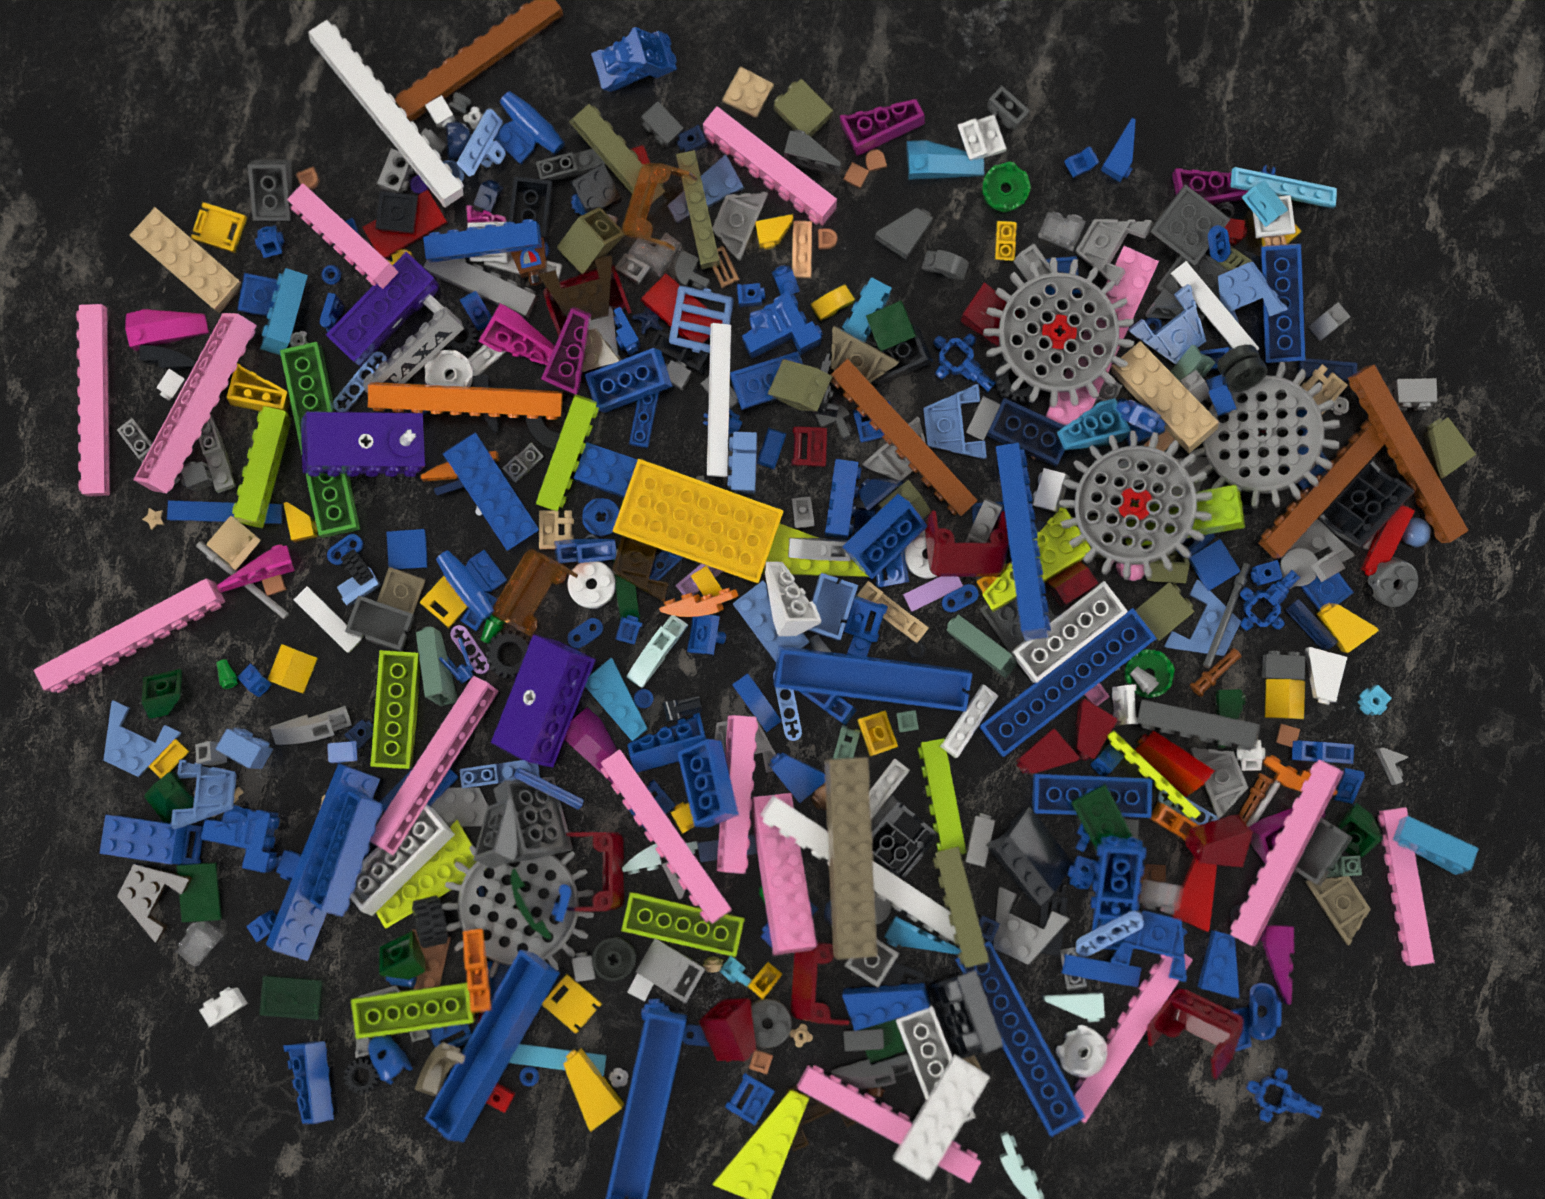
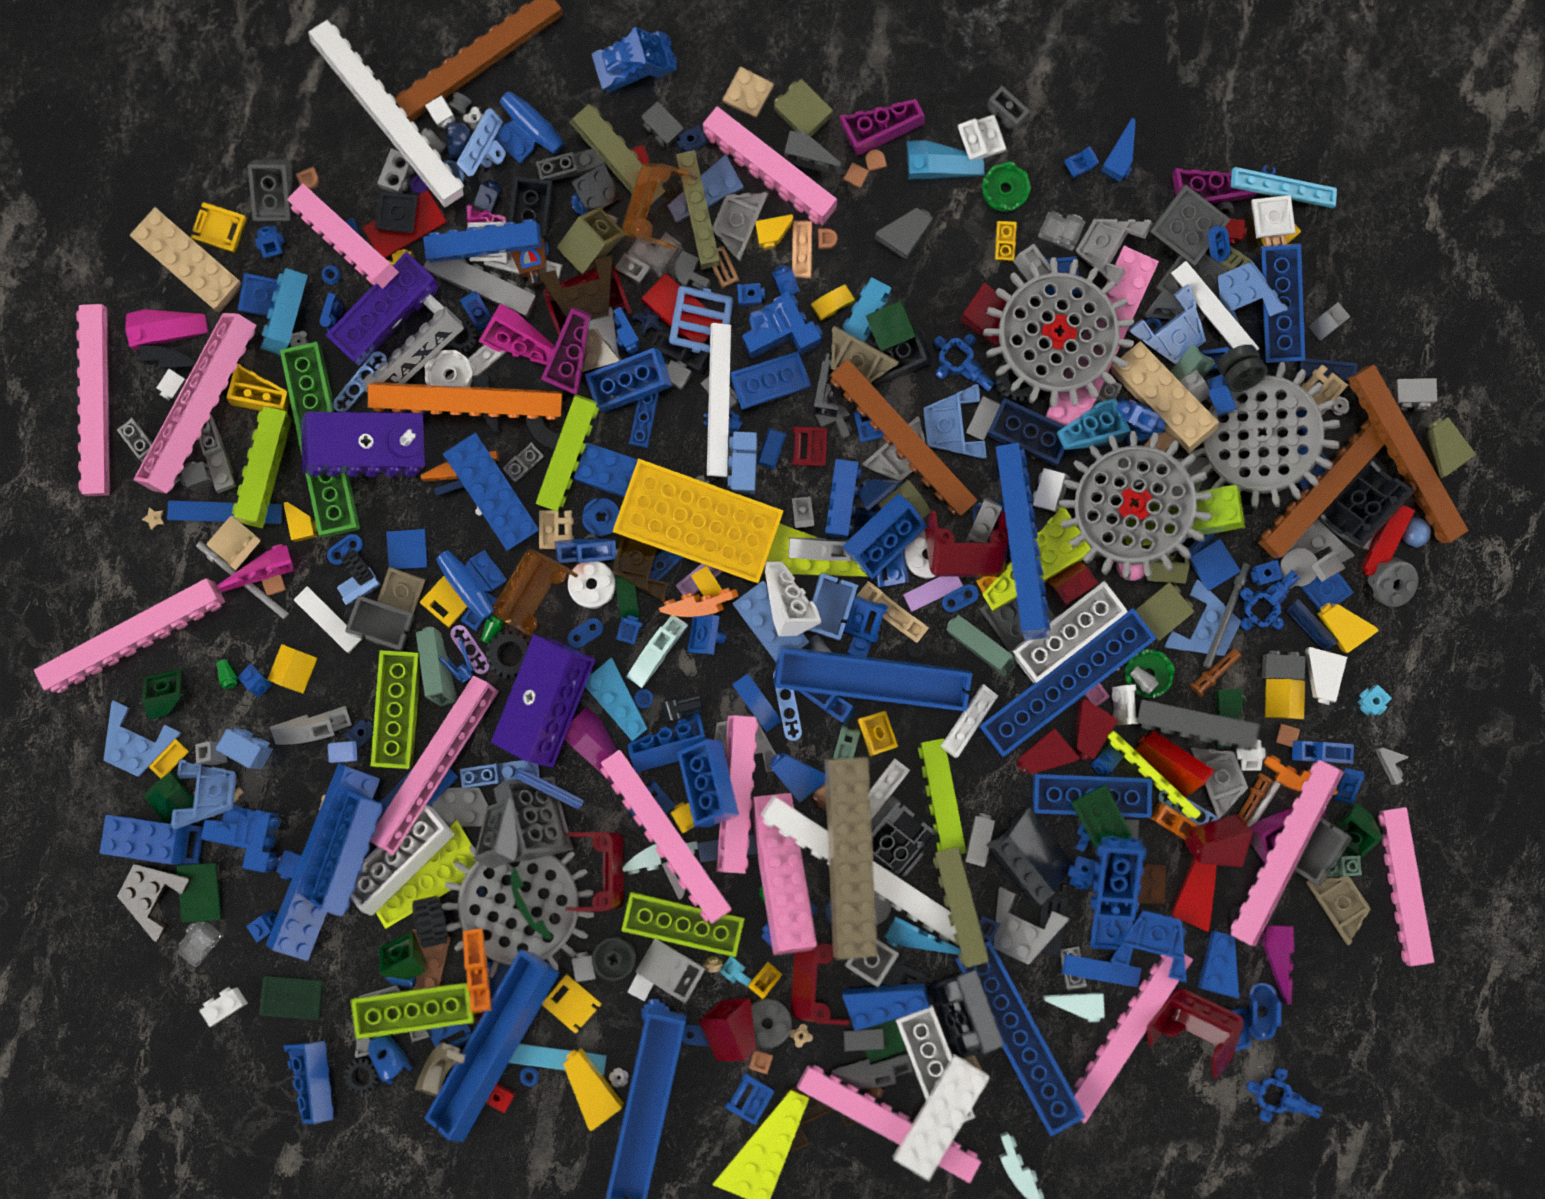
blue plate [552,884,571,922] -> none
olive slope [768,359,832,411] -> none
sand green plate [896,710,919,733] -> none
dark grey brick [922,250,969,280] -> none
white plate [1056,1025,1107,1078] -> none
light blue beam [1076,911,1143,957] -> none
clear brick [1139,880,1184,914] -> none
medium azure panel [1242,181,1288,227] -> none
dark azure wedge [1393,816,1478,875] -> none

